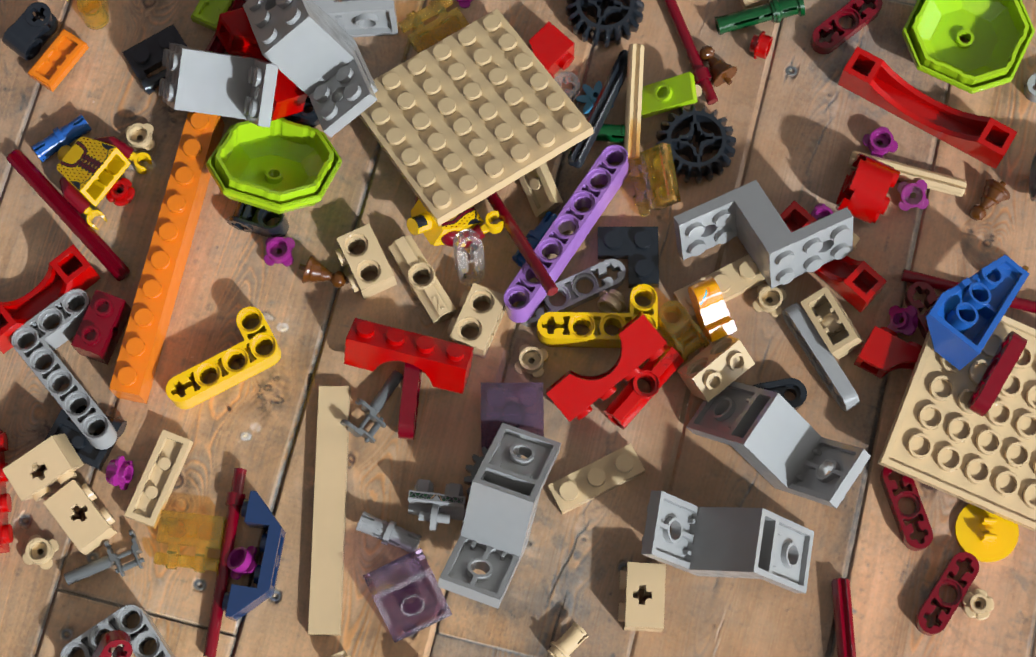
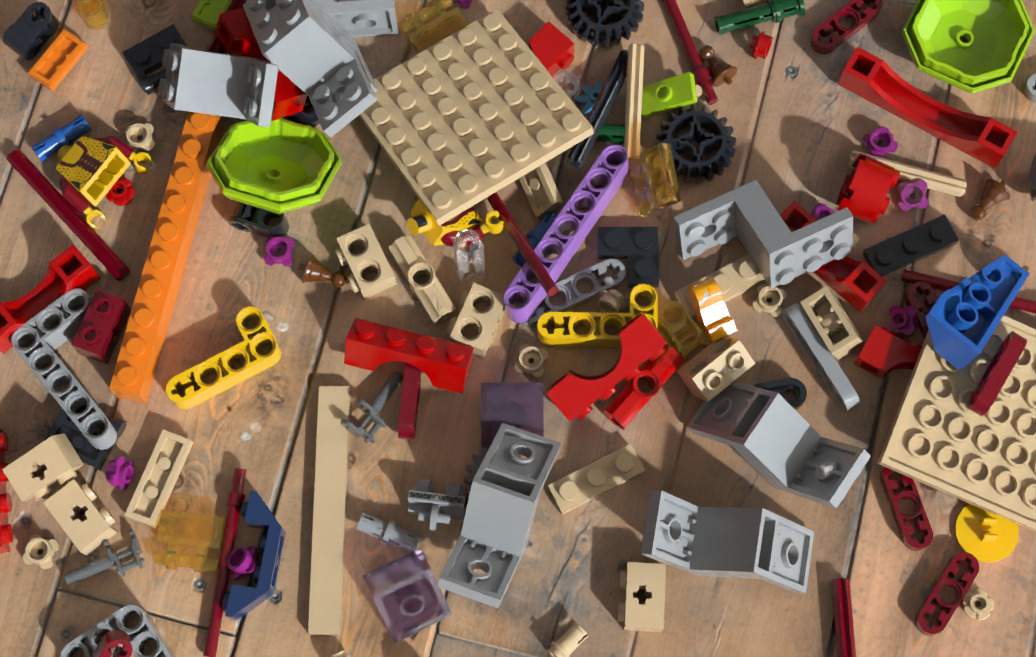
none -> black plate [862,214,959,276]

